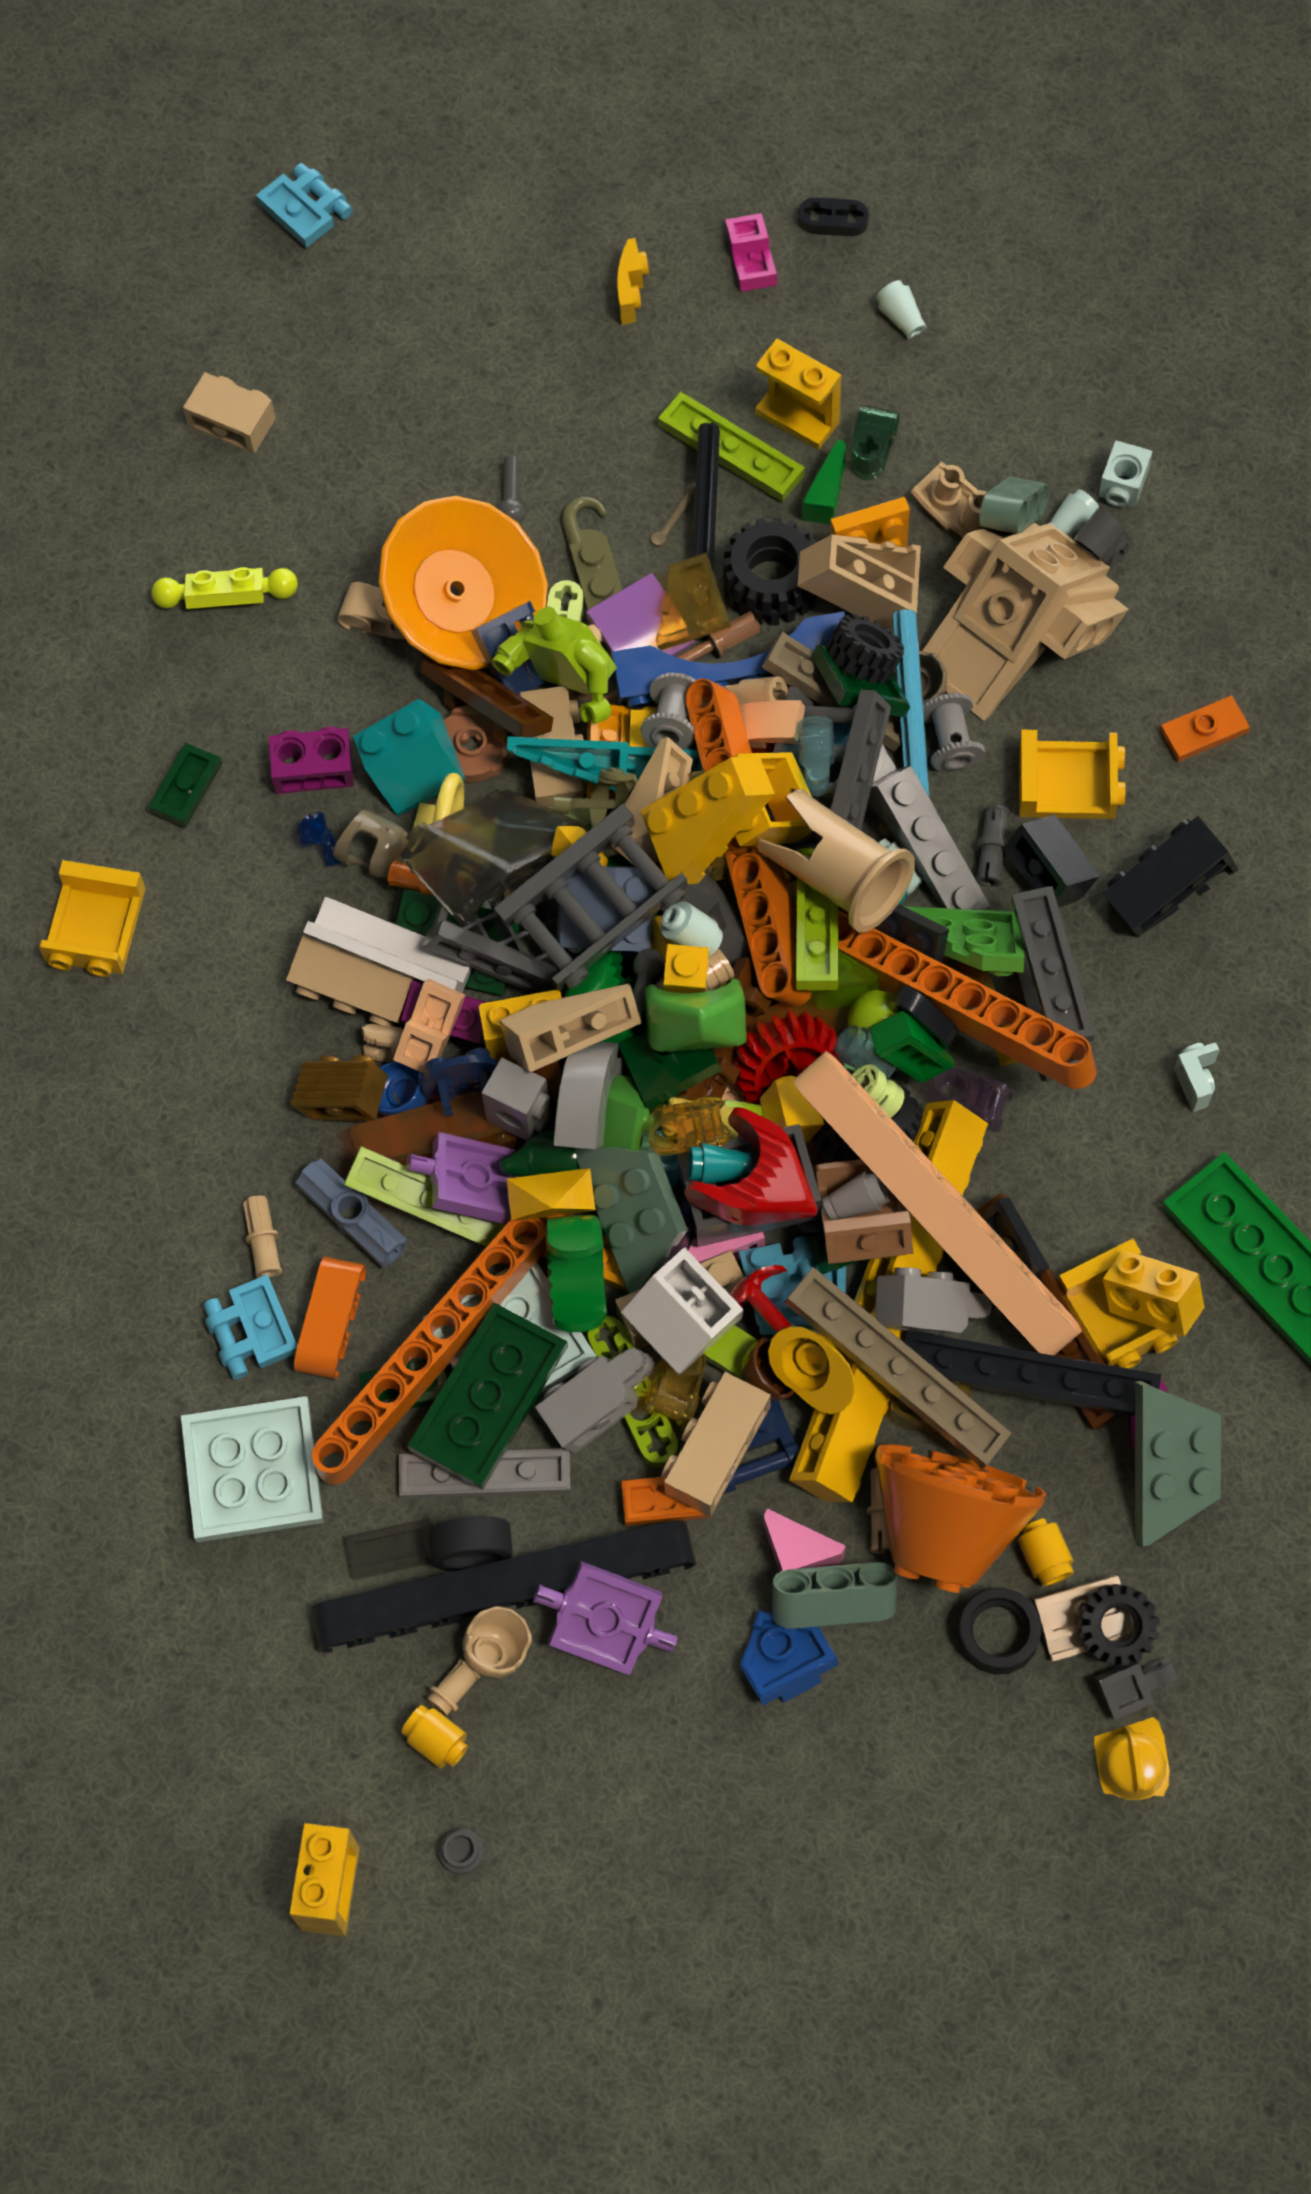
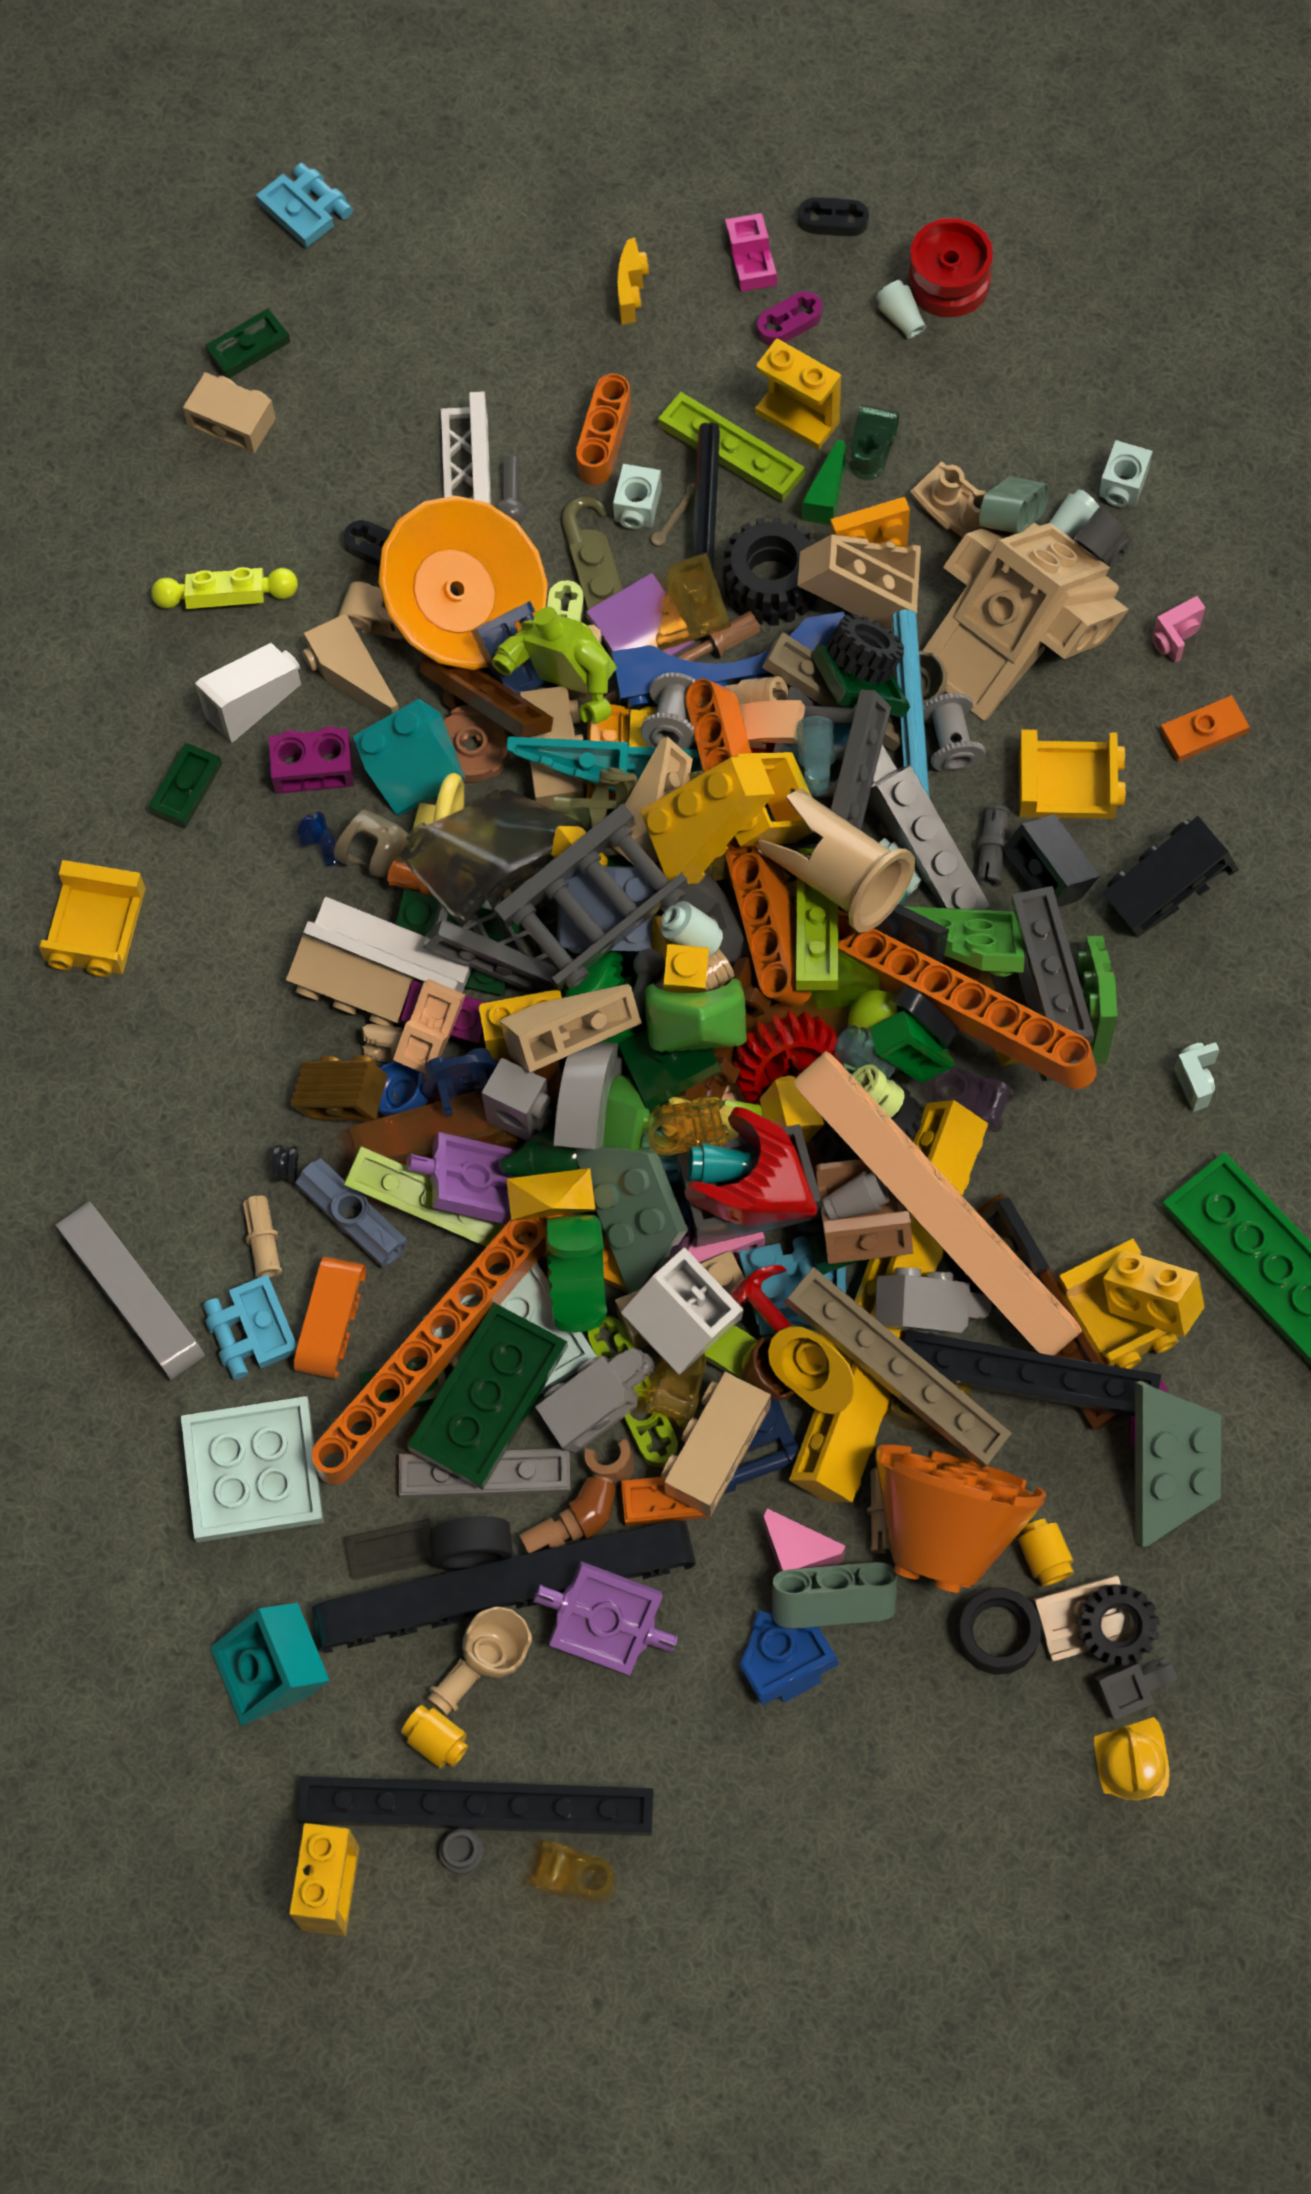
none -> light grey beam [55,1201,205,1381]
none -> white slope [195,643,301,743]
none -> dark green plate [205,308,290,378]
none -> teal slope [210,1603,330,1726]
none -> black bush [272,1145,299,1183]
none -> black plate [297,1776,654,1836]
none -> tan slope [302,613,399,718]
none -> black beam [344,520,391,567]
none -> white fence [441,392,491,504]
none -> piece [519,1438,635,1554]
none -> clear yellow piece [528,1840,618,1904]
none -> orange beam [576,374,631,485]
none -> light aqua brick [613,464,662,529]
none -> magenta beam [757,291,822,346]
none -> red wheel [908,218,993,318]
none -> bright green plate [1077,936,1118,1063]
none -> bright pink bracket [1152,596,1205,664]

